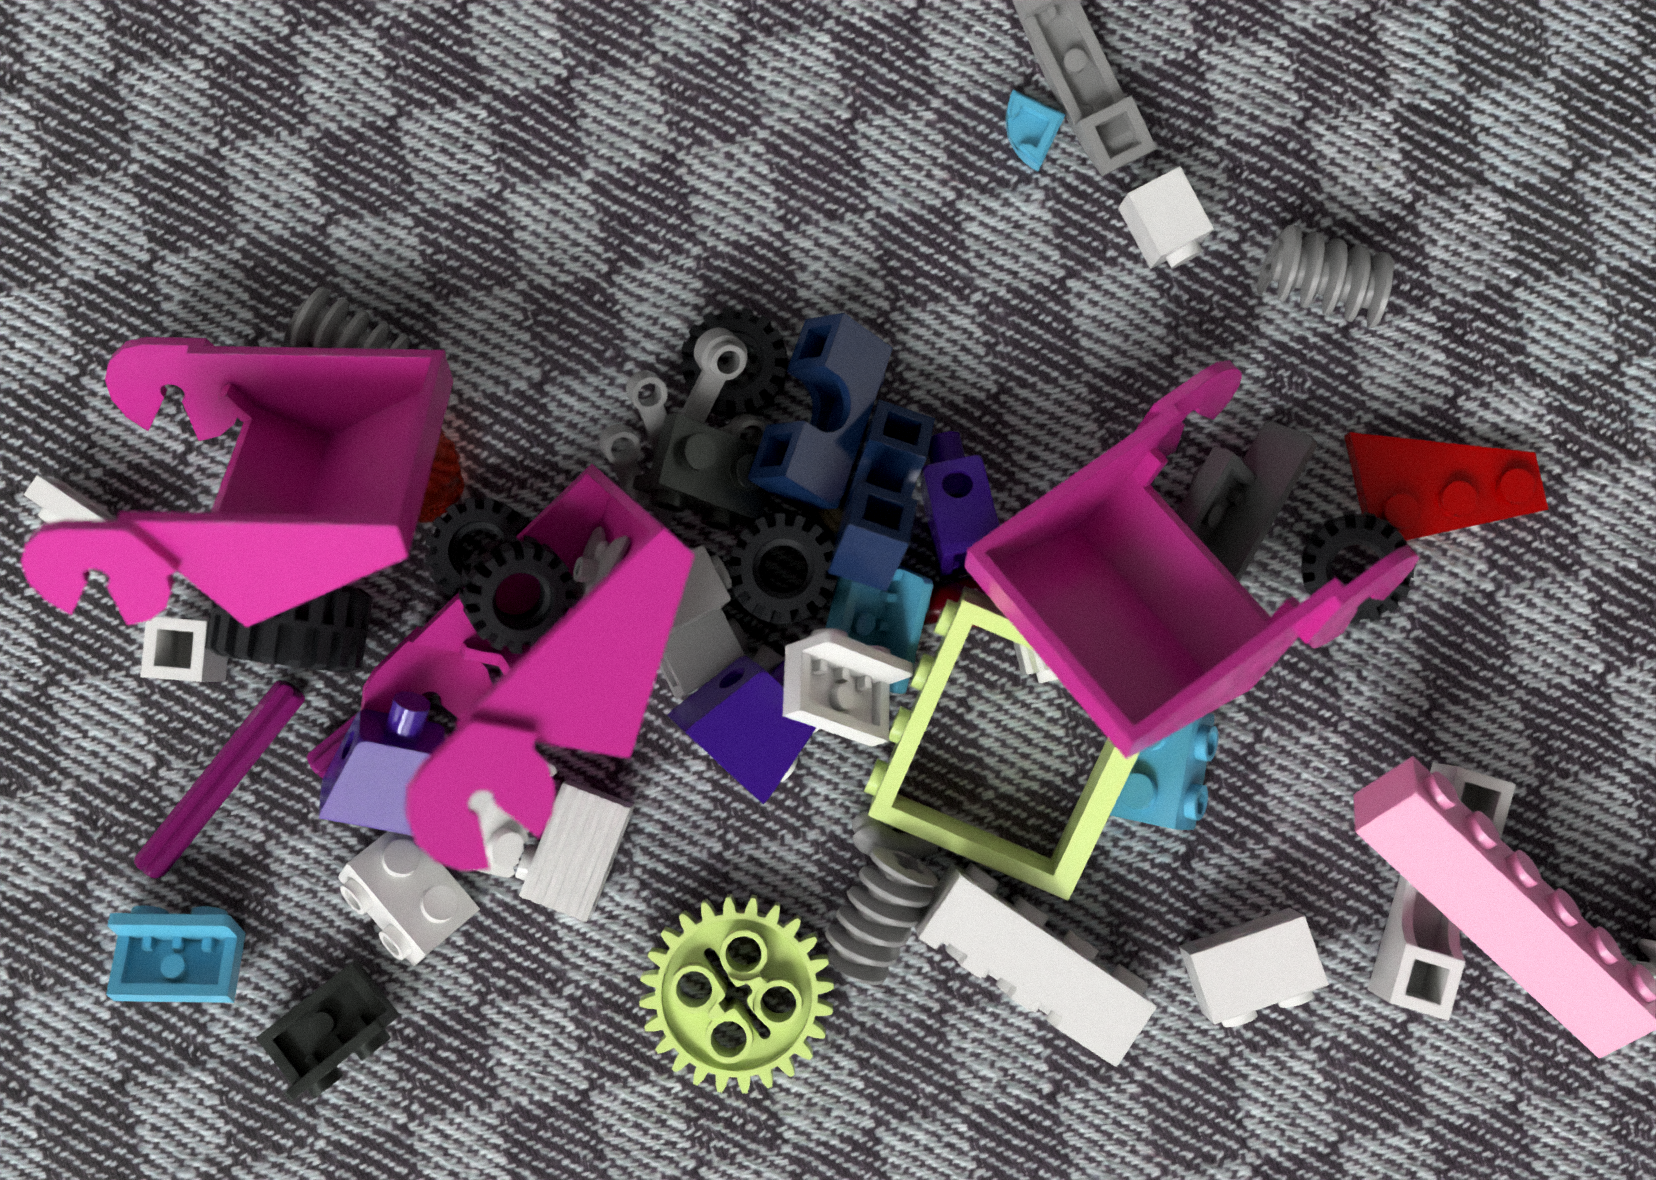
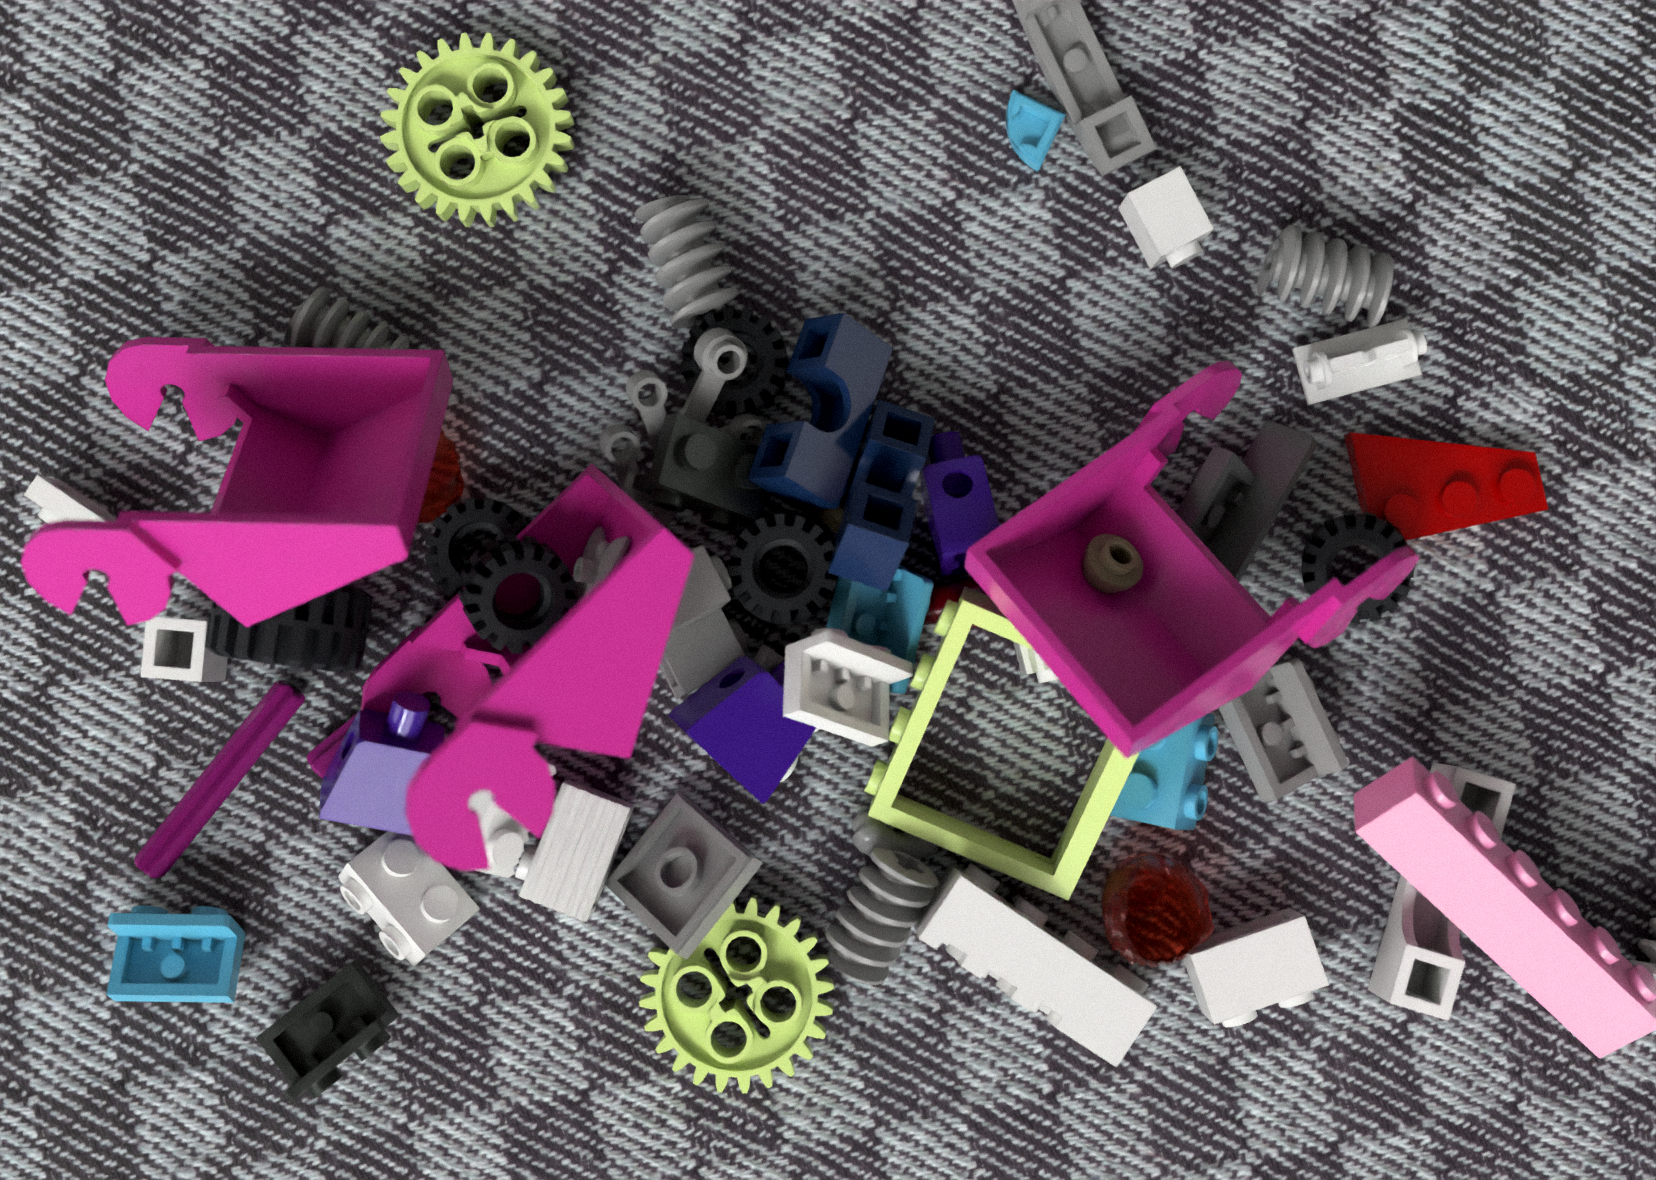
none -> yellowish green gear [380,33,575,227]
none -> light grey plate [604,791,763,960]
none -> light grey piece [634,195,739,328]
none -> dark tan plate [1082,534,1143,594]
none -> clear red hair [1101,852,1215,968]
none -> light grey bracket [1219,658,1349,803]
none -> white hinge [1292,319,1427,405]

